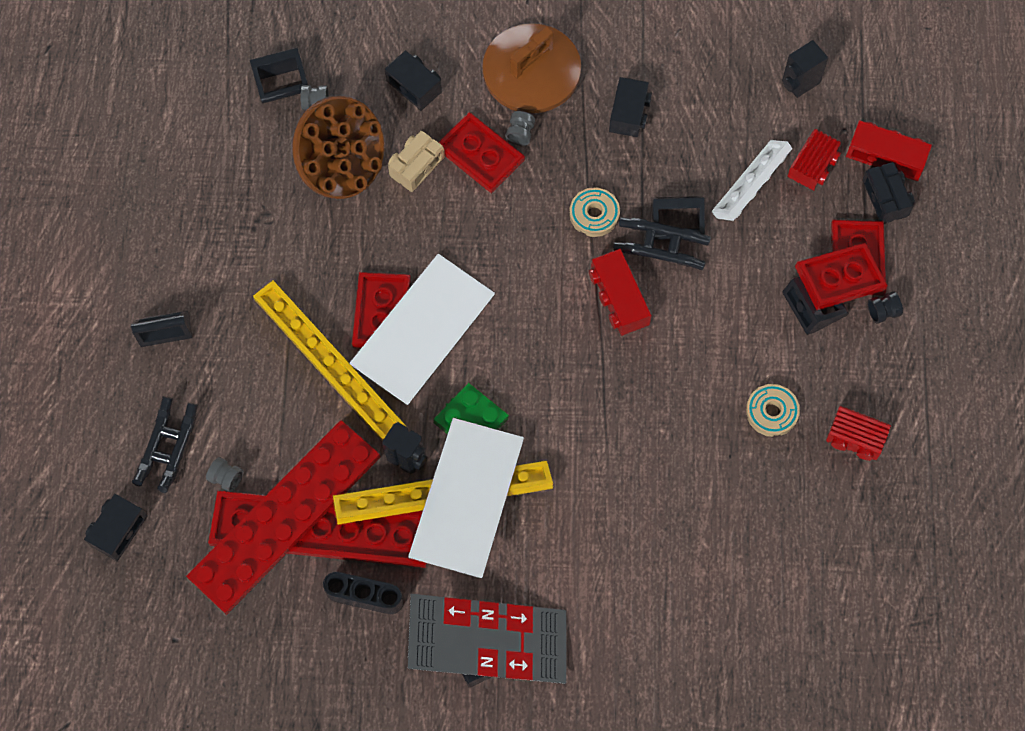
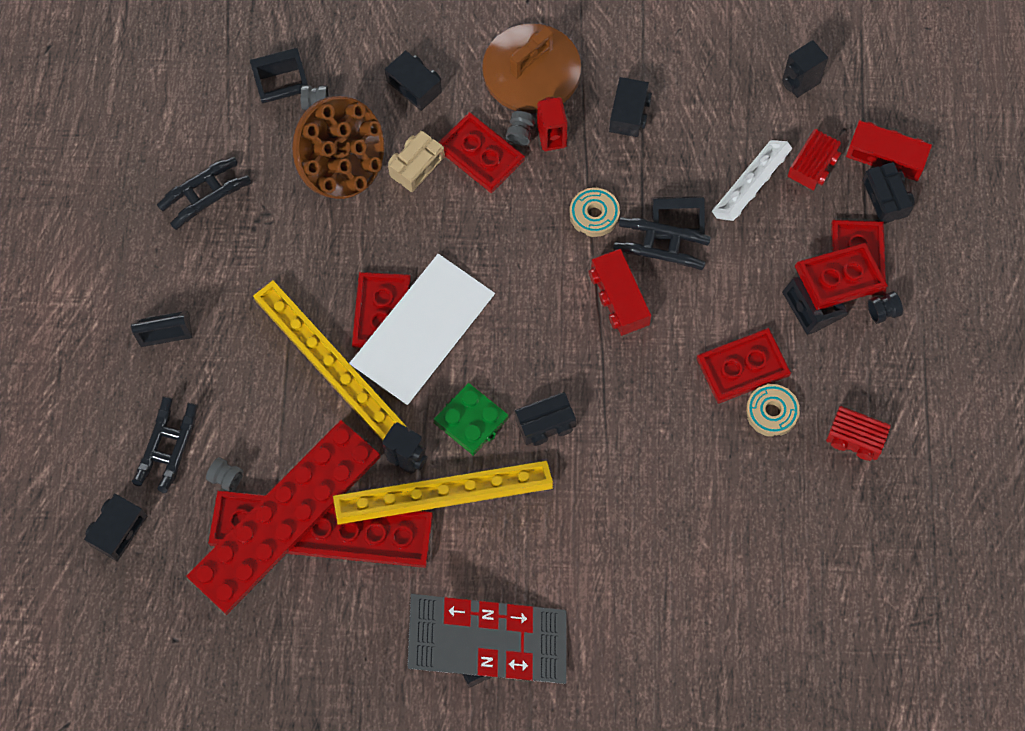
black beam [323,572,404,614] -> none
white sticker [408,418,524,578] -> none
none -> black piece [157,157,251,230]
none -> black brick [515,392,576,446]
none -> red brick [537,97,568,151]
none -> red tile [696,328,791,404]

